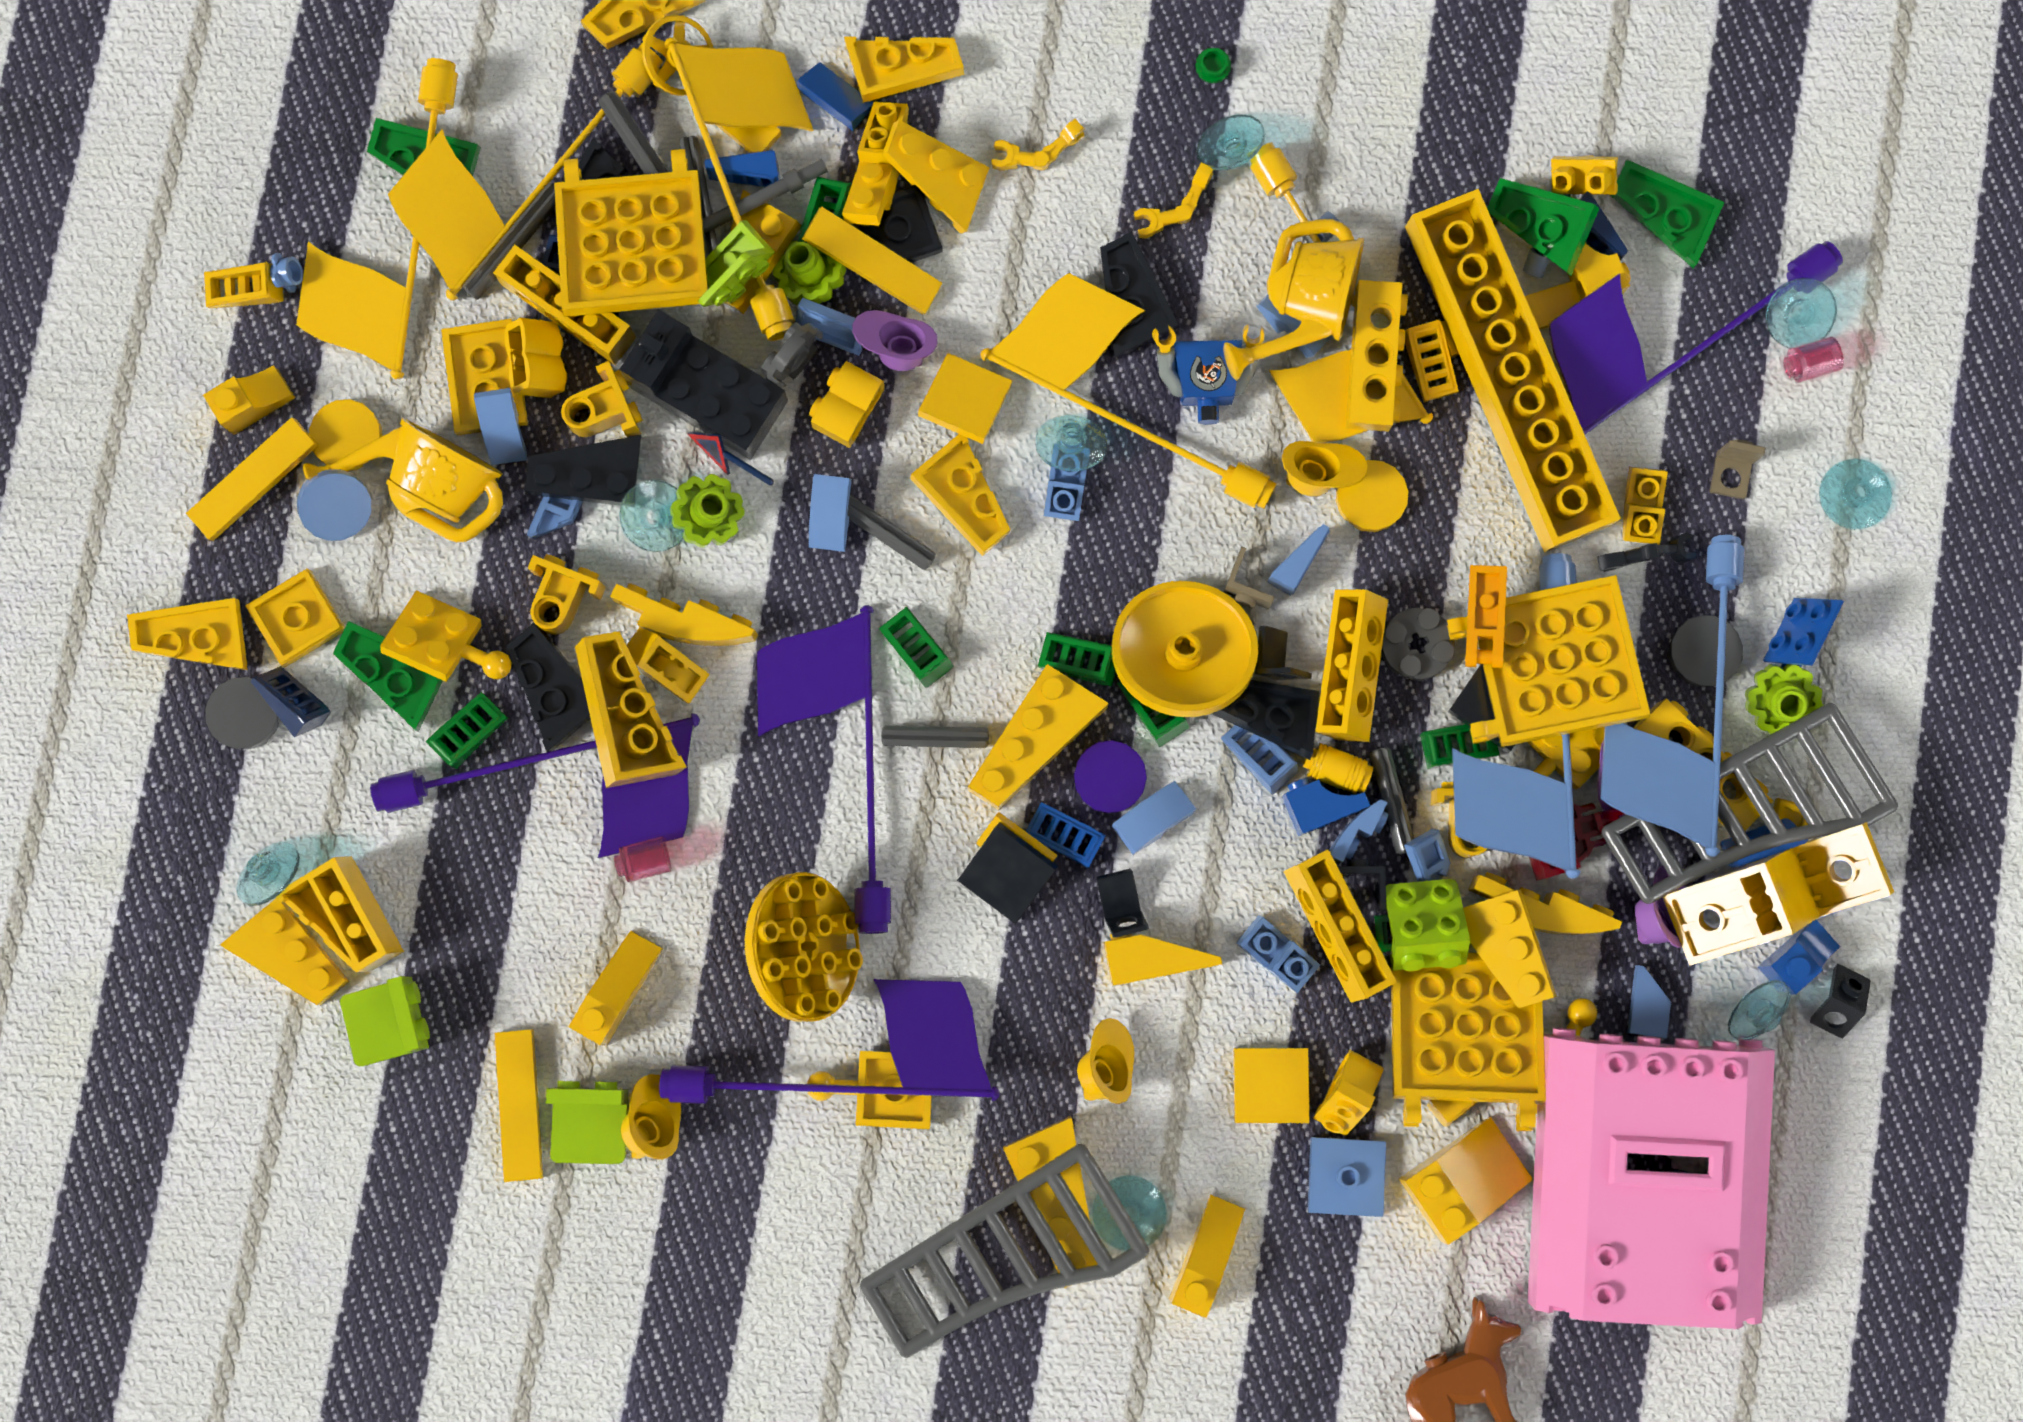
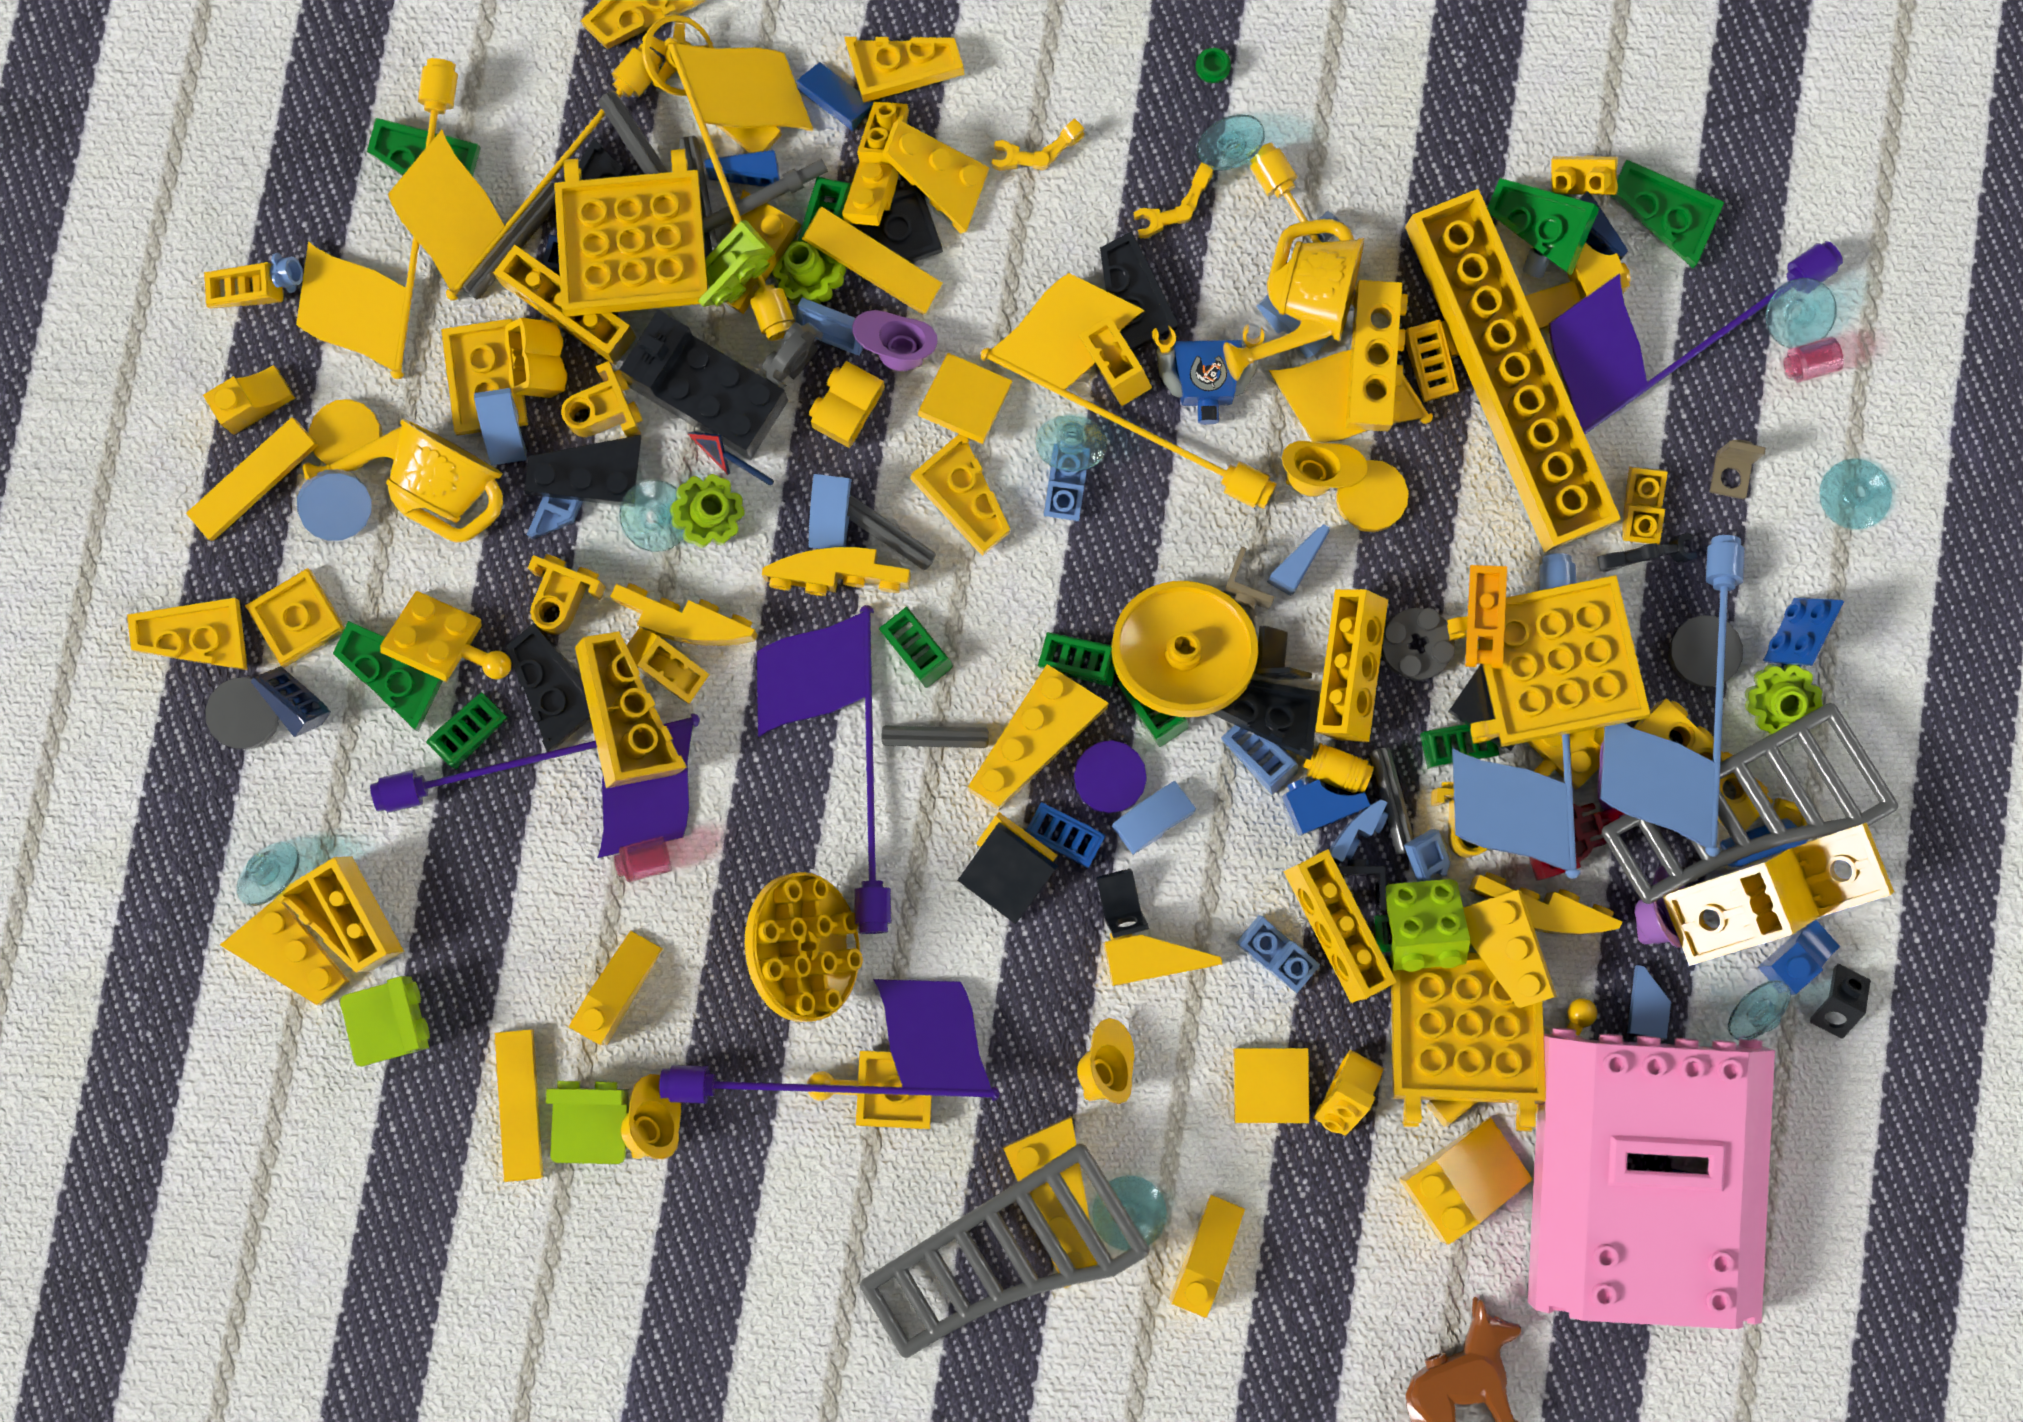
medium blue plate [1308,1137,1386,1217] -> none
none -> yellow slope [761,547,911,596]
none -> yellow arch [1079,316,1152,406]

